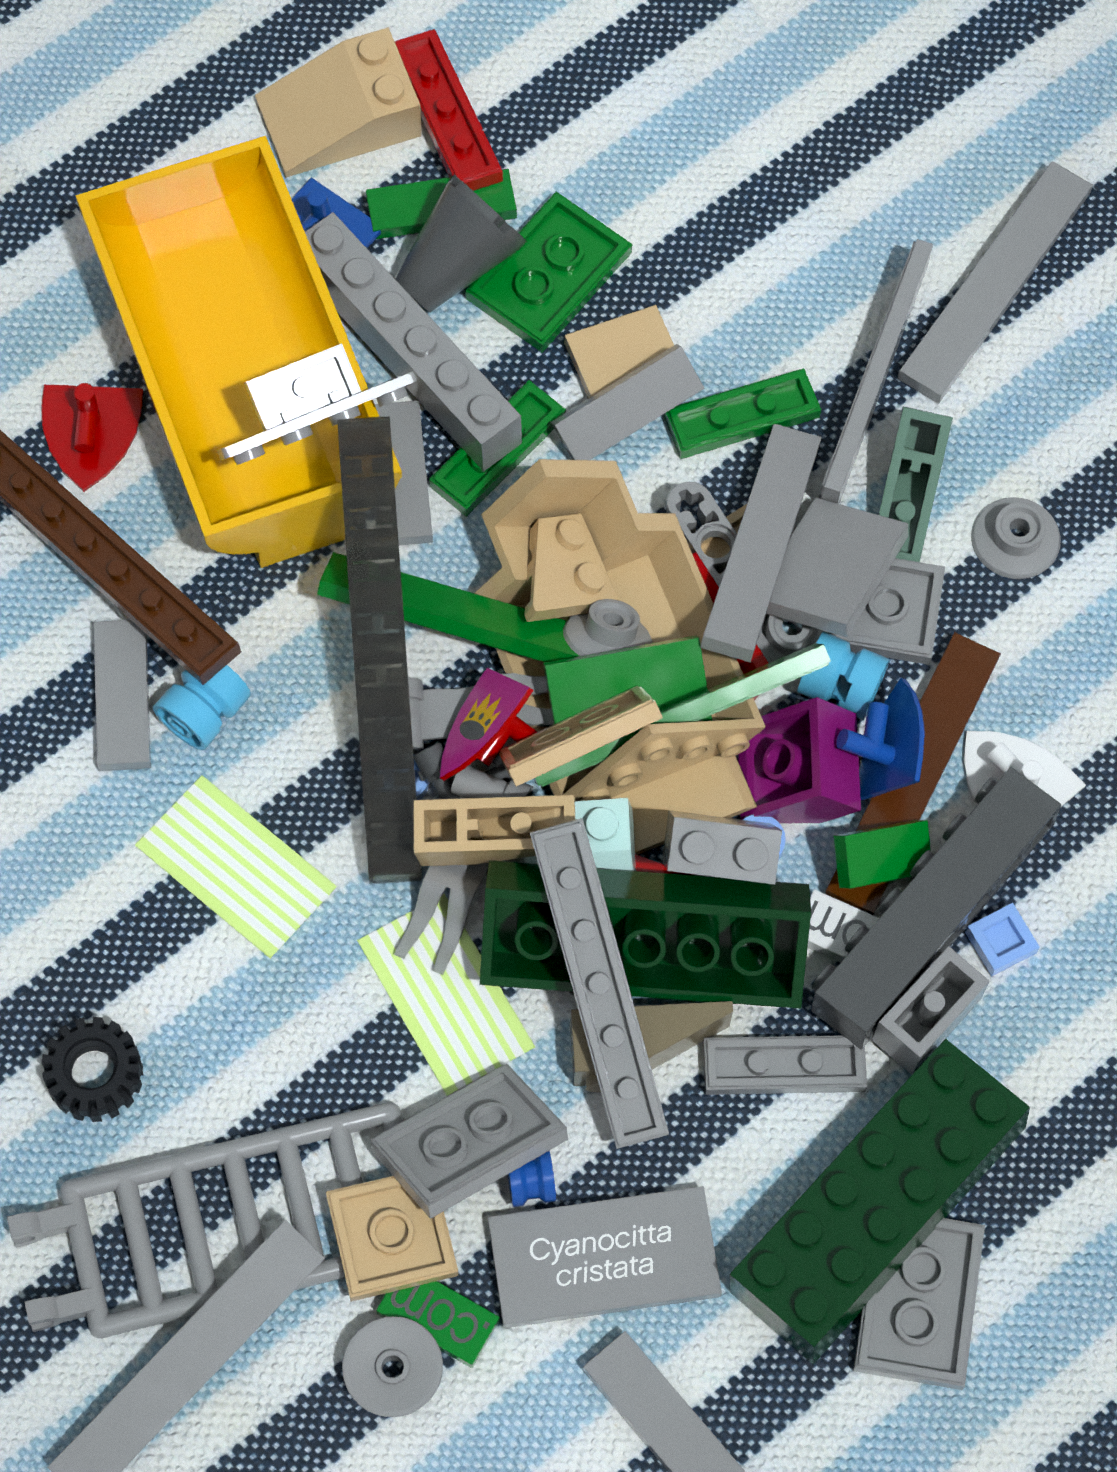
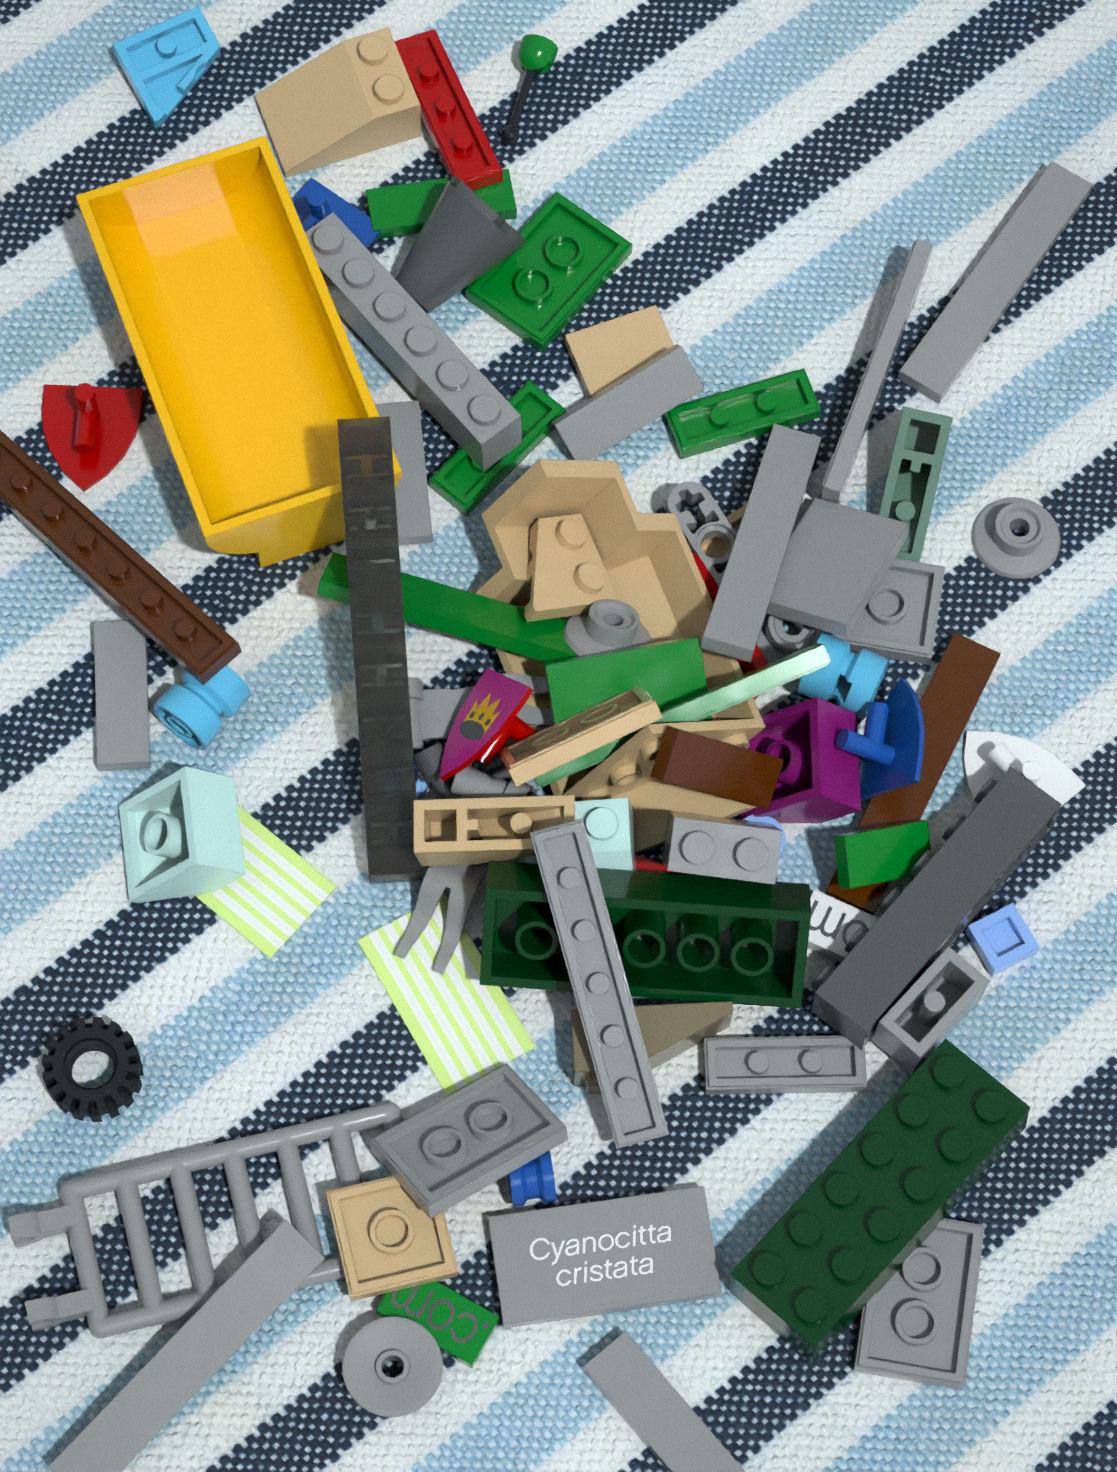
bracket [217,343,417,465] -> none
none -> medium azure wing [113,6,220,129]
none -> light aqua slope [119,766,246,903]
none -> hinge [500,34,558,145]
none -> reddish brown tile [650,725,784,809]

